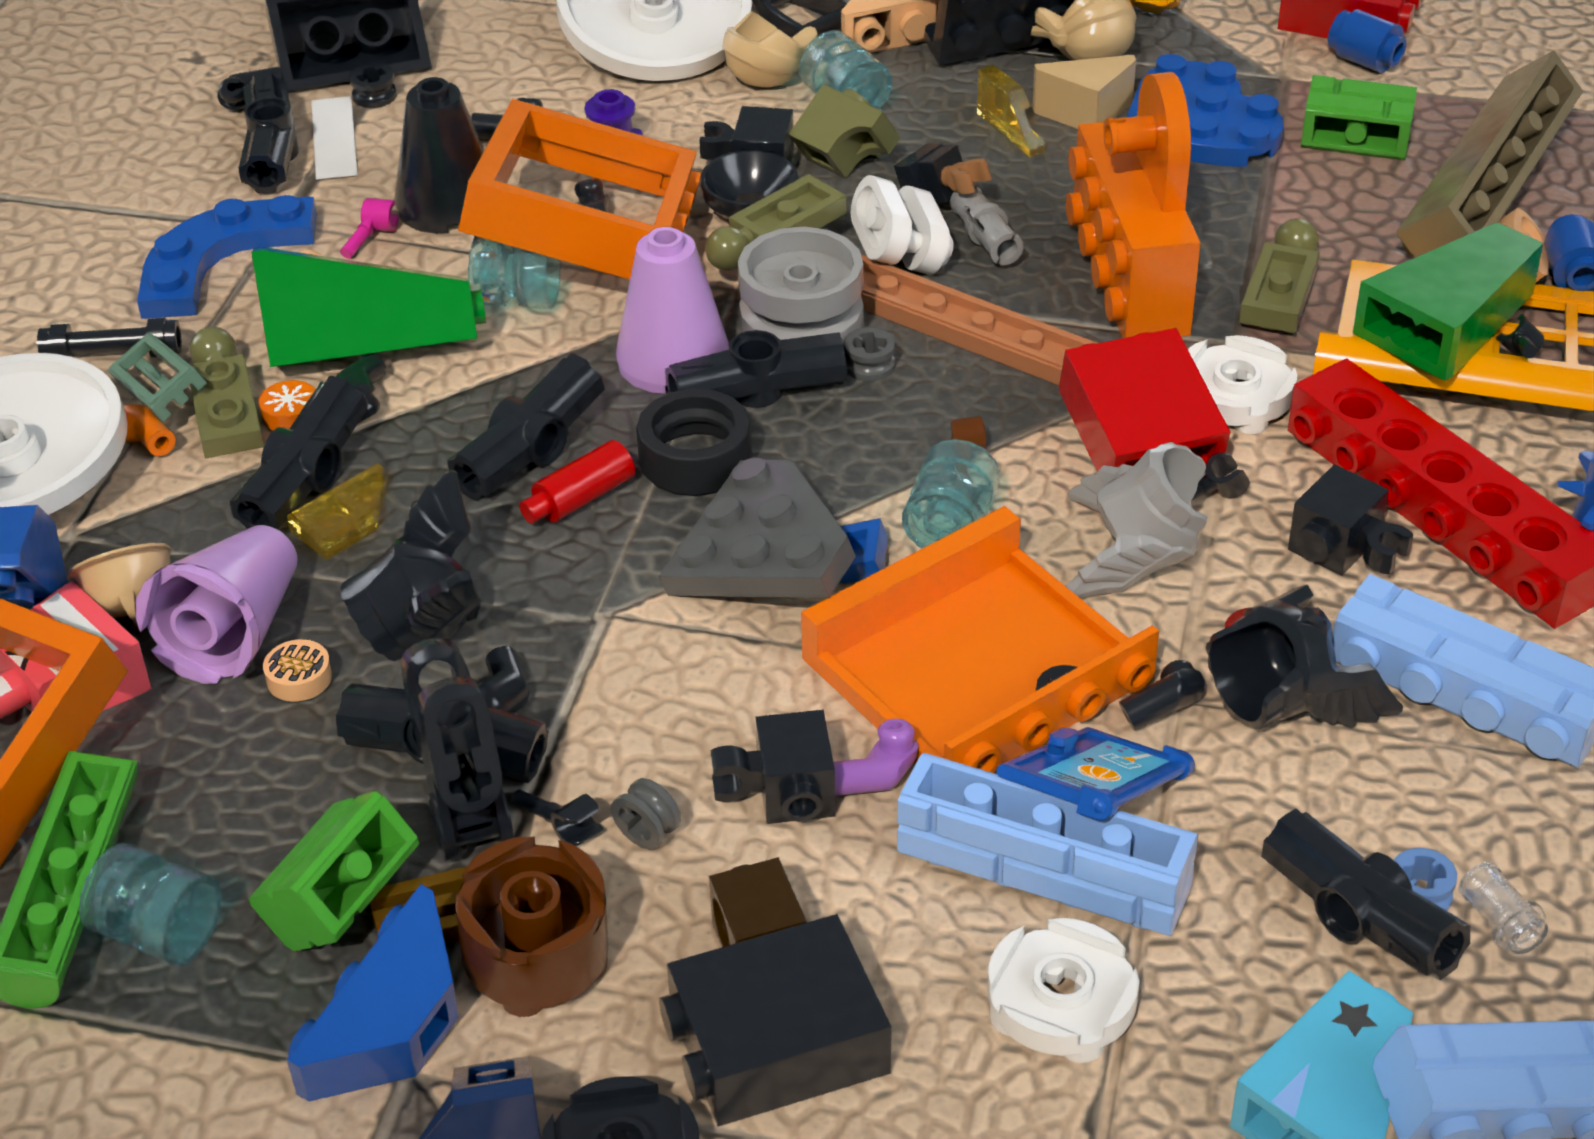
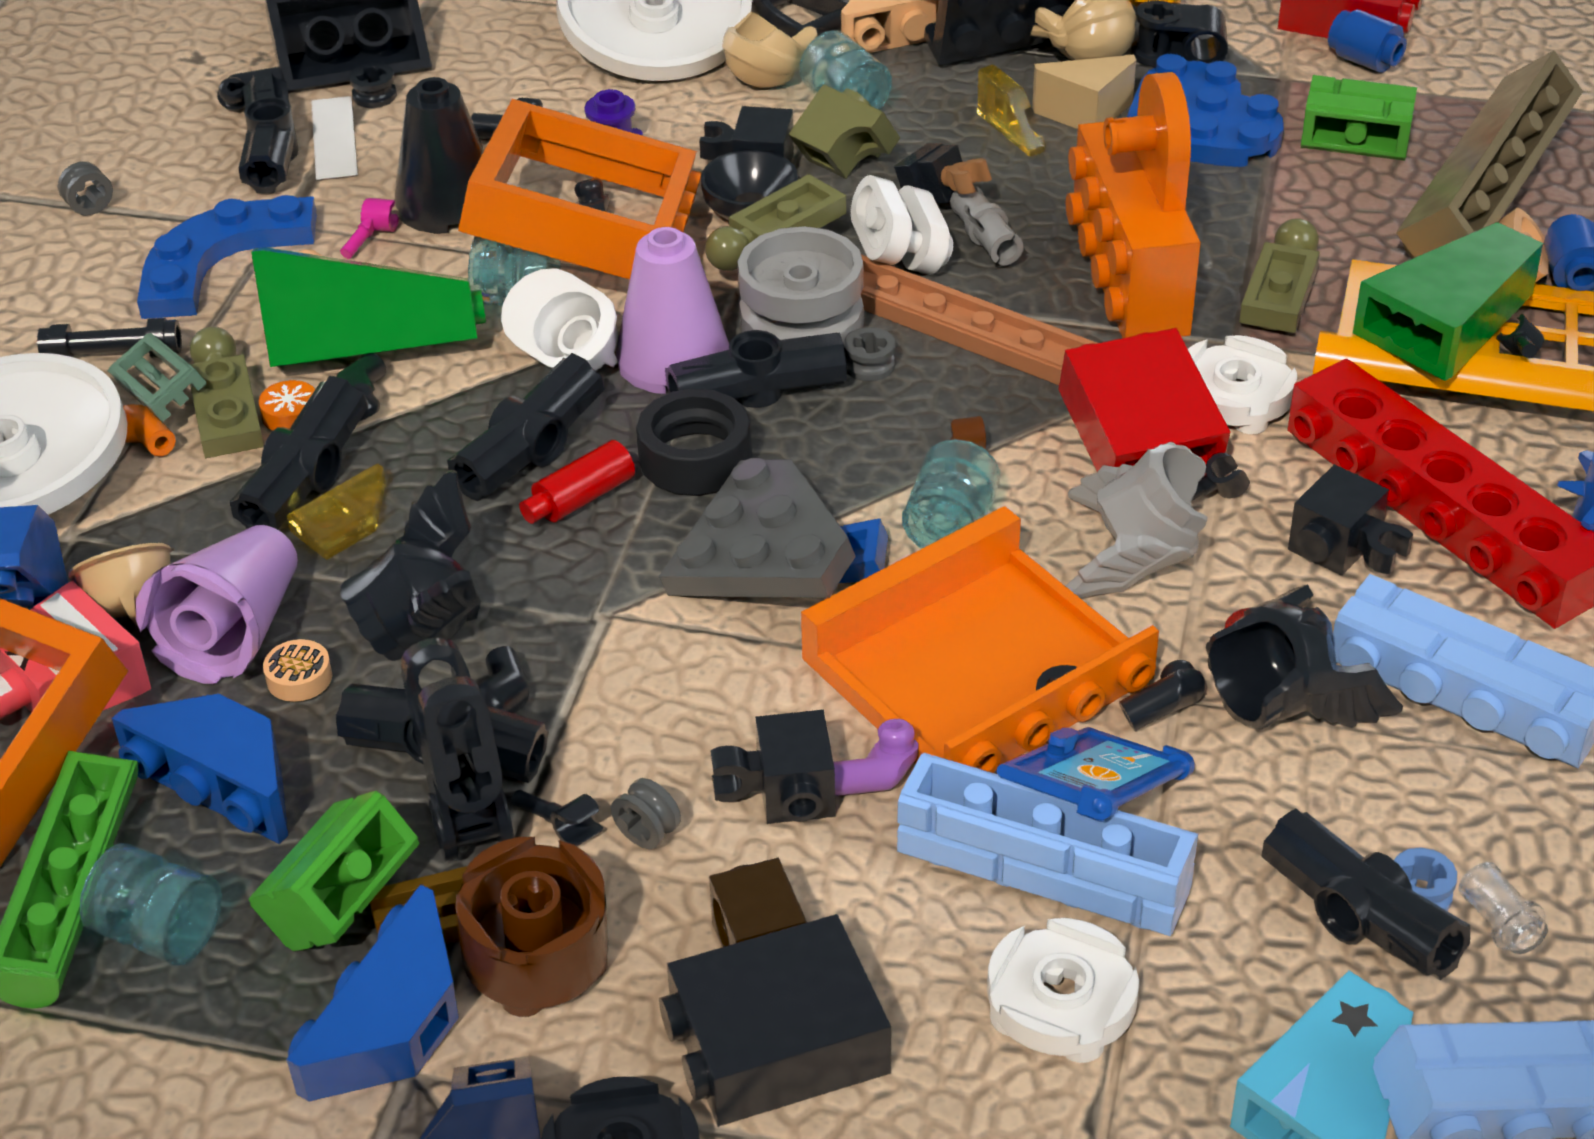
none -> dark grey bush [57,161,113,215]
none -> blue slope [112,693,288,844]
none -> white piece [501,269,619,371]
none -> black piece [1130,0,1228,67]

